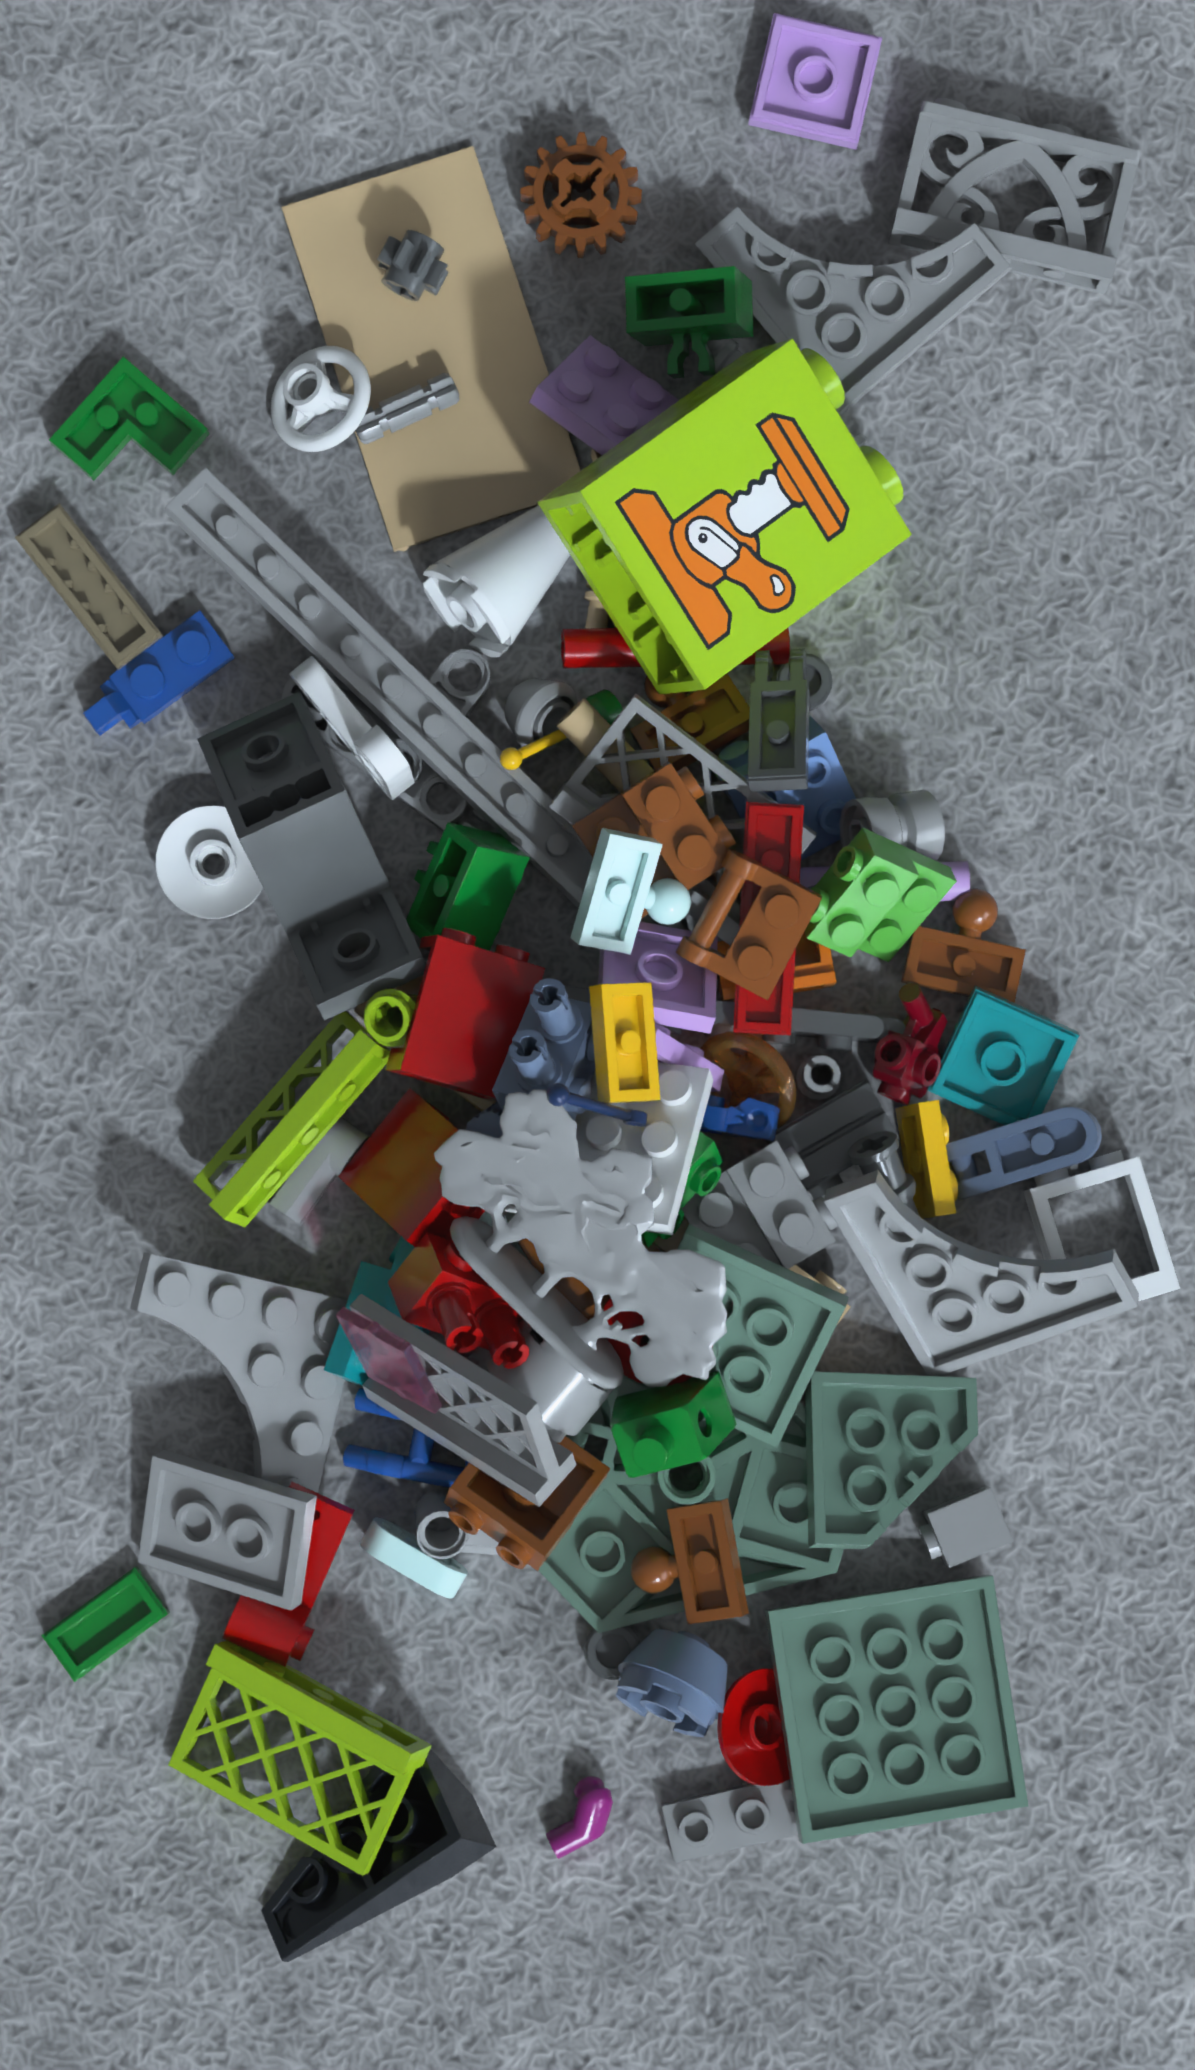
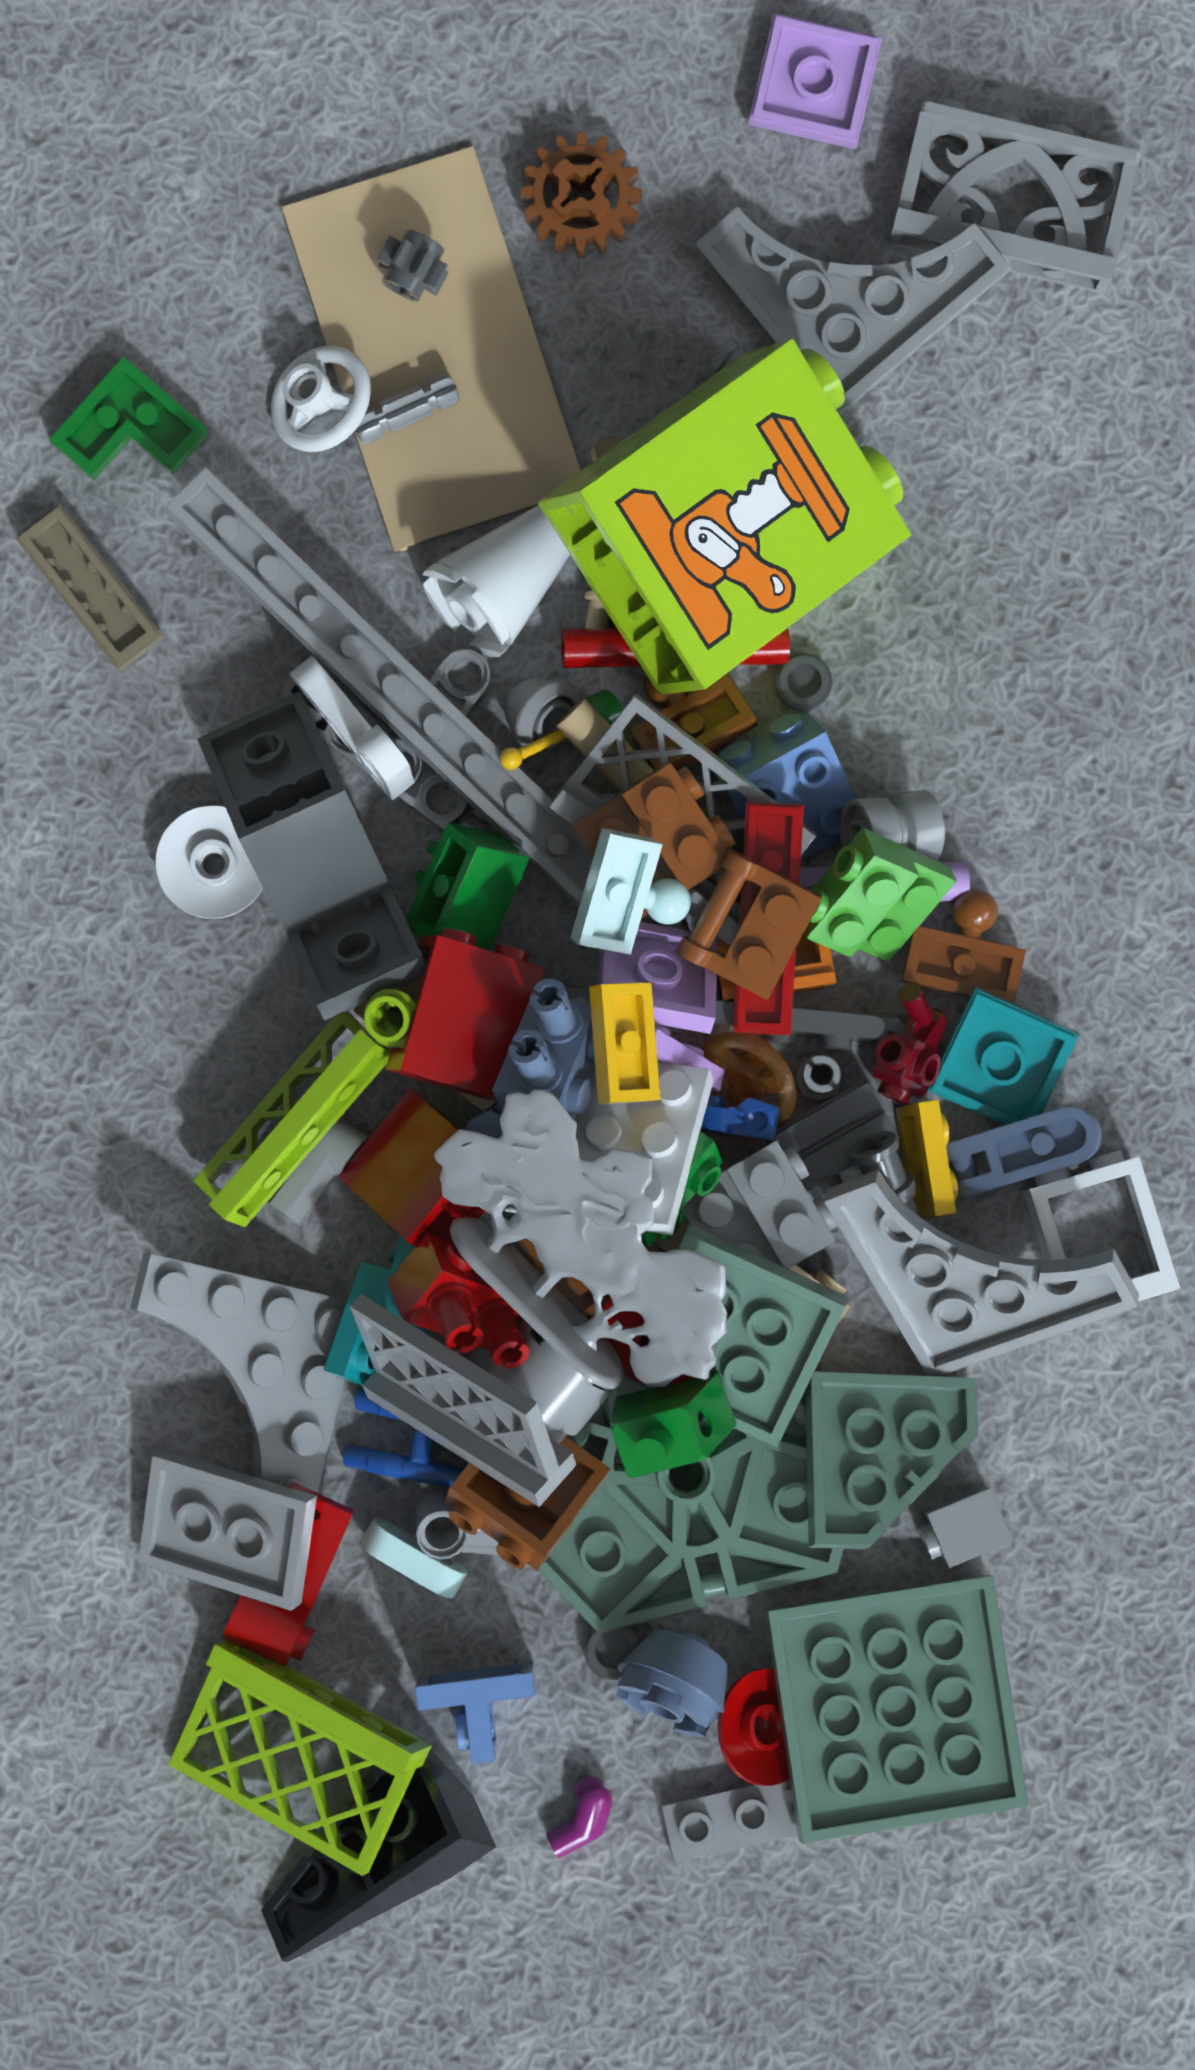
green tile [41,1566,170,1682] -> none
blue hinge [83,610,235,736] -> none
clear pink piece [336,1307,442,1414] -> none
lavender plate [529,335,679,455] -> none
dark blue hinge [546,1083,648,1127] -> none
green brick [625,266,753,379] -> none
dark orange plate [631,1498,749,1624] -> none
dark grey hinge [748,648,810,792] -> none
none -> medium blue bracket [415,1662,536,1764]

